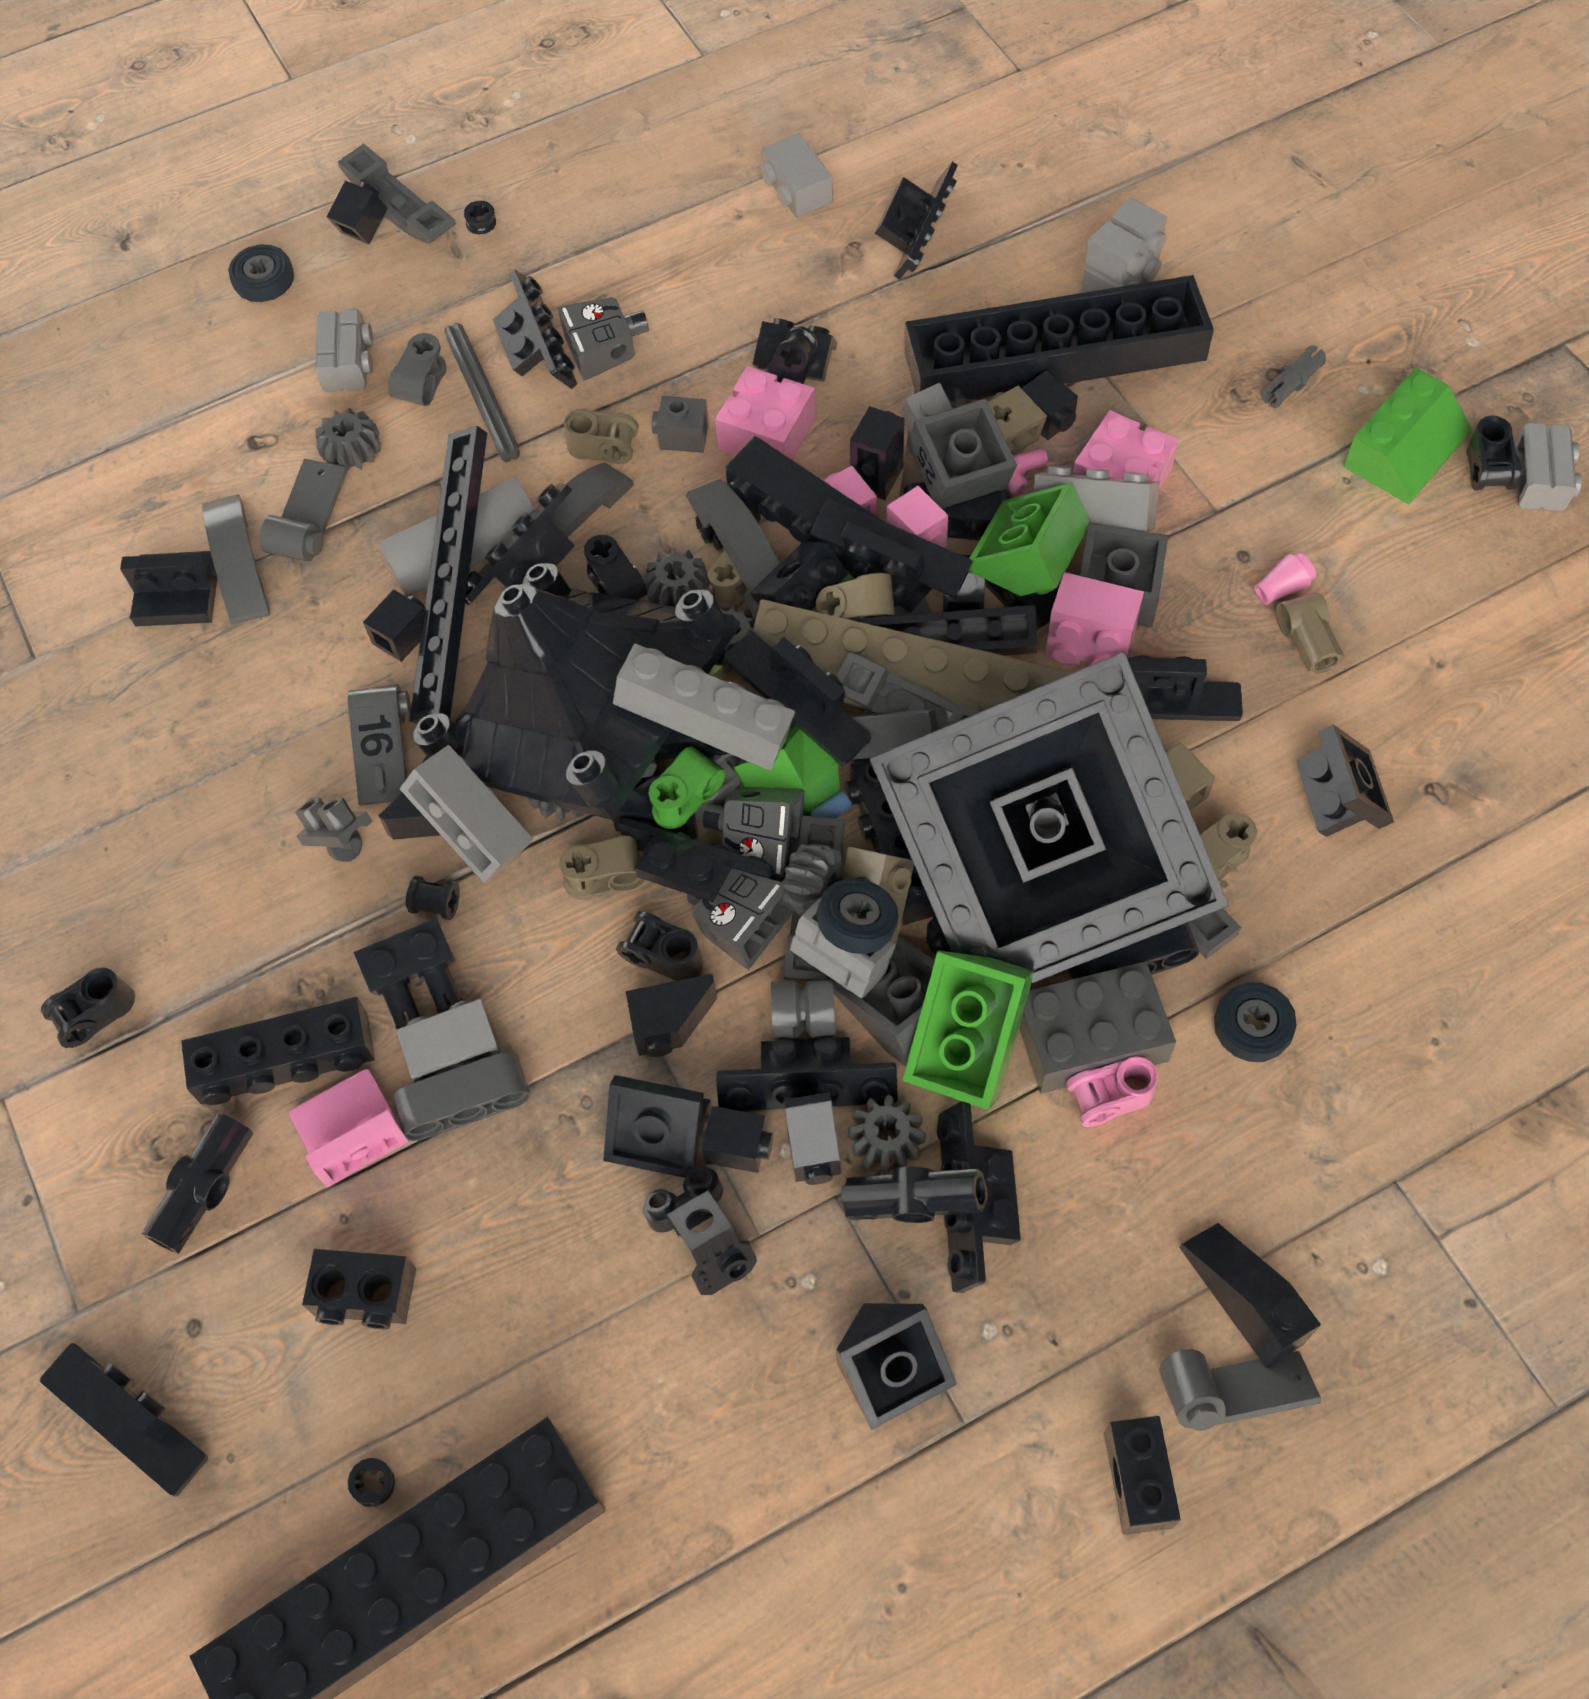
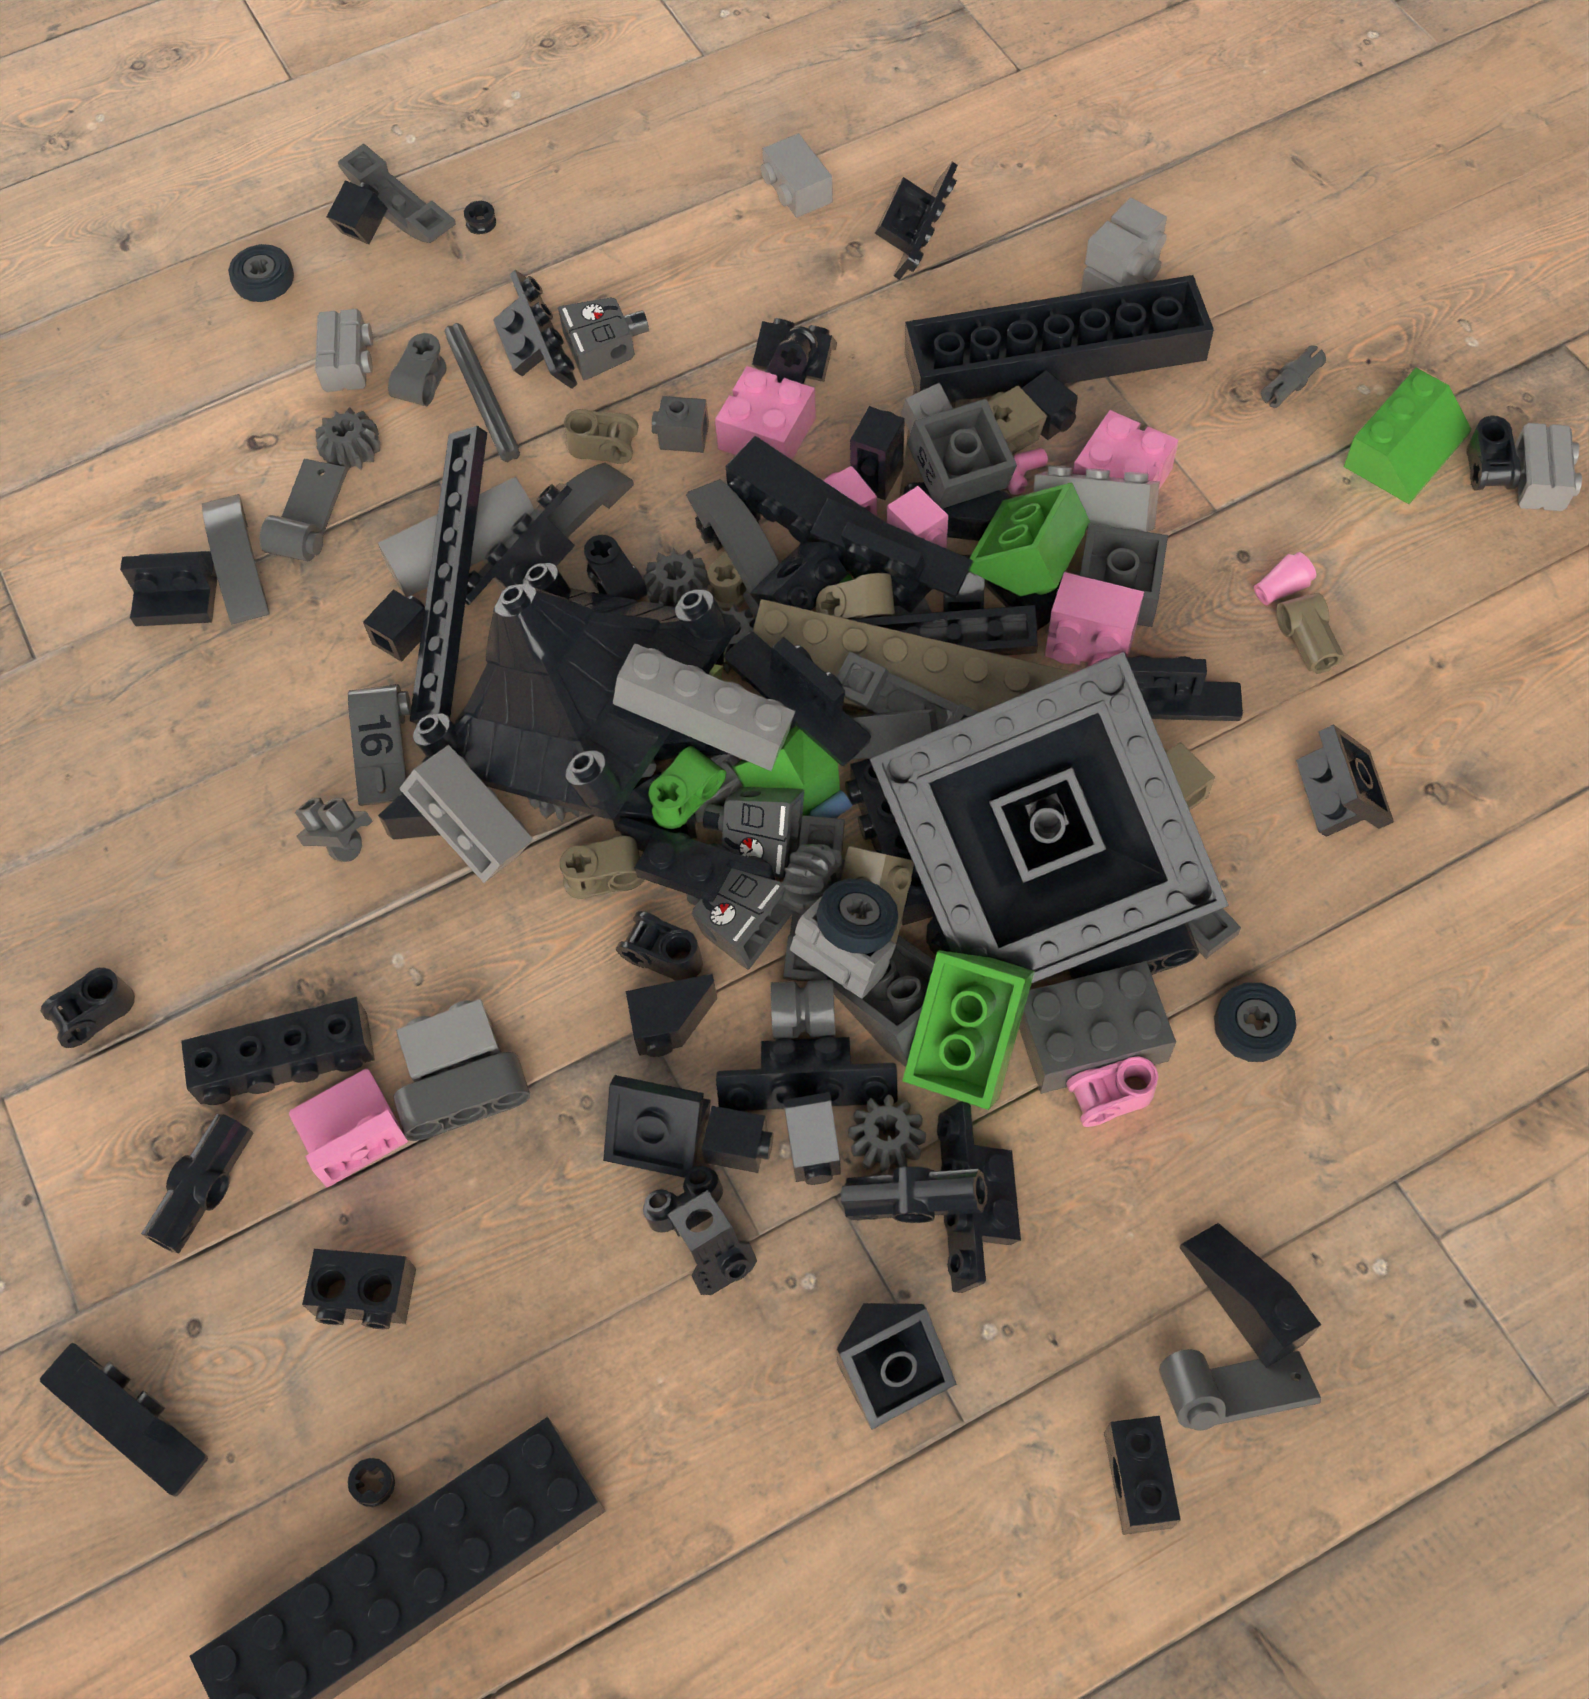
black brick [353,918,463,1030] -> none
black bush [405,875,460,920] -> none
dark tan piece [1199,813,1257,881] -> none

